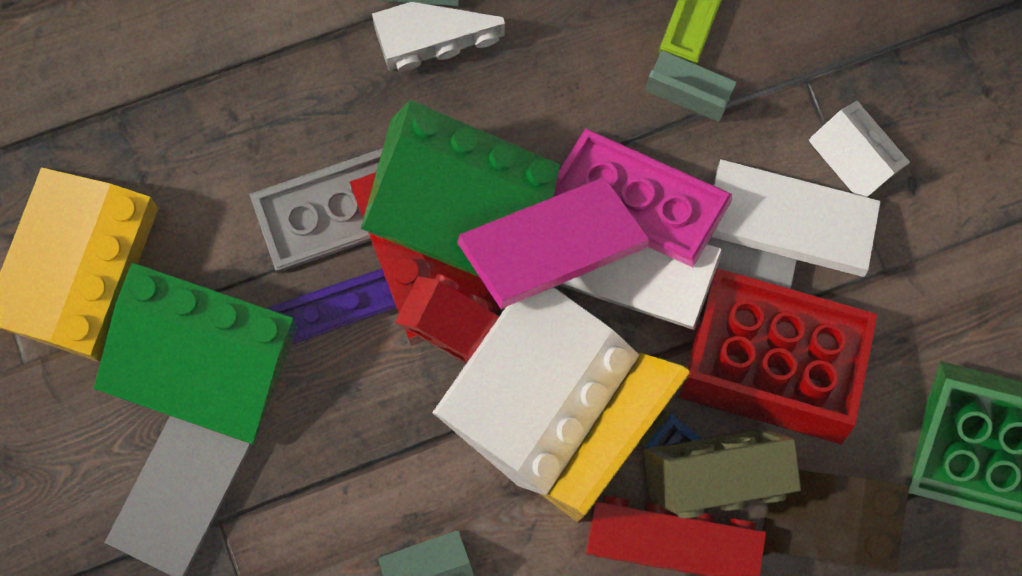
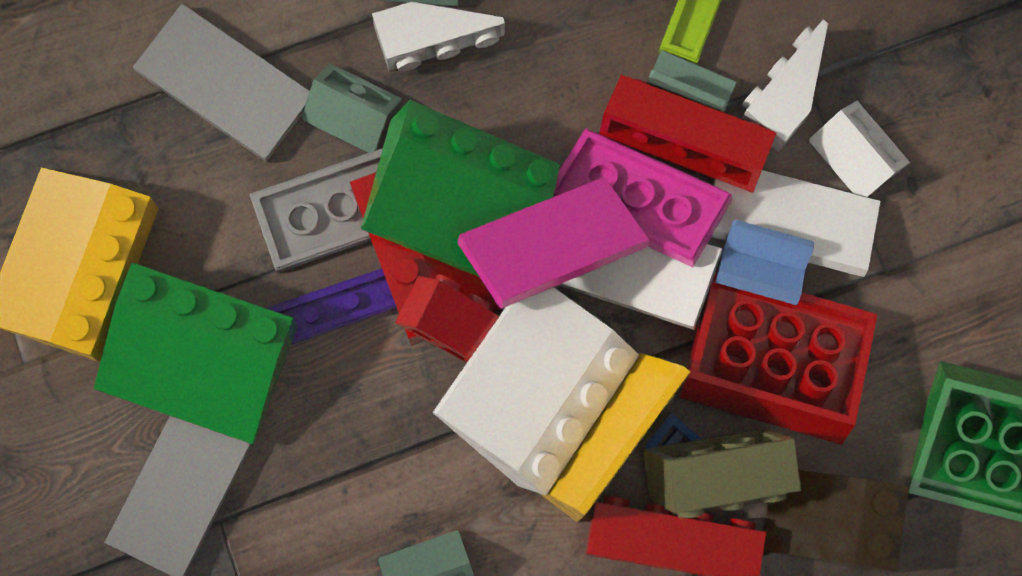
none -> light grey tile [133,3,310,162]
none -> sand green panel [302,63,402,153]
none -> red brick [599,74,777,193]
none -> medium blue panel [715,220,814,305]
none -> white slope [742,20,828,152]

